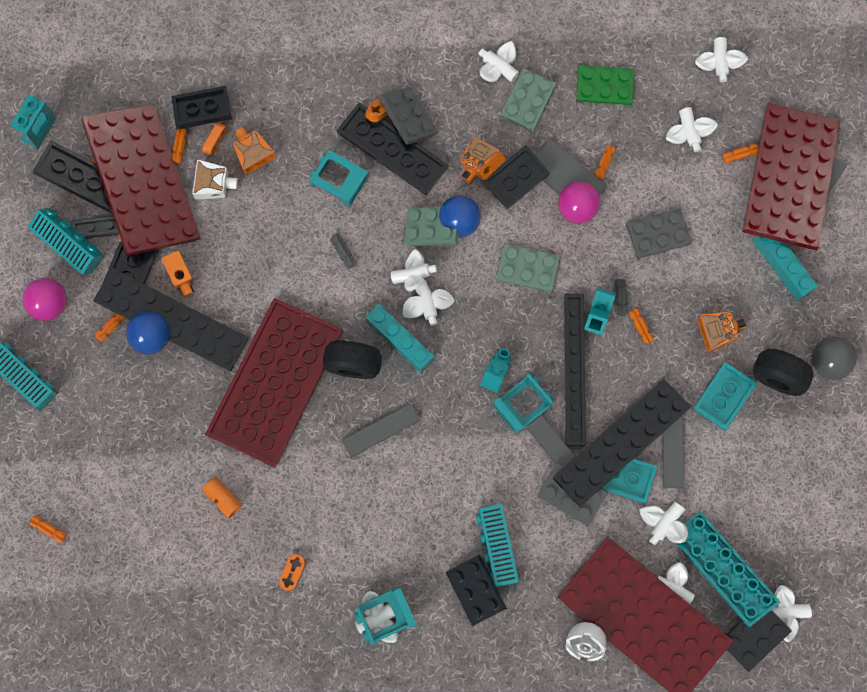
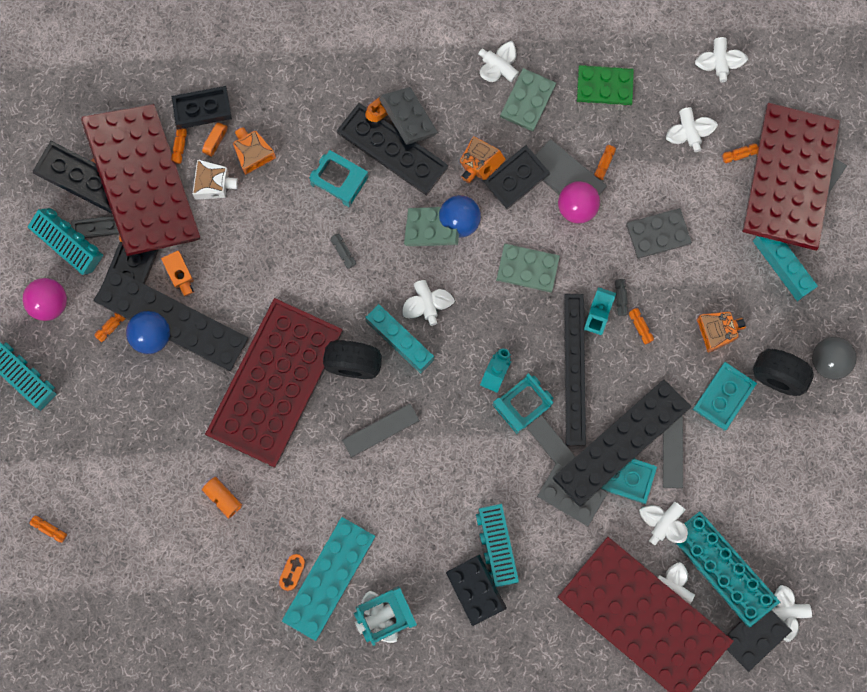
teal window [10,94,56,149] -> none
white plant [391,249,437,291] -> none
white cylinder [566,622,607,661] -> none
none -> teal plate [282,517,376,641]

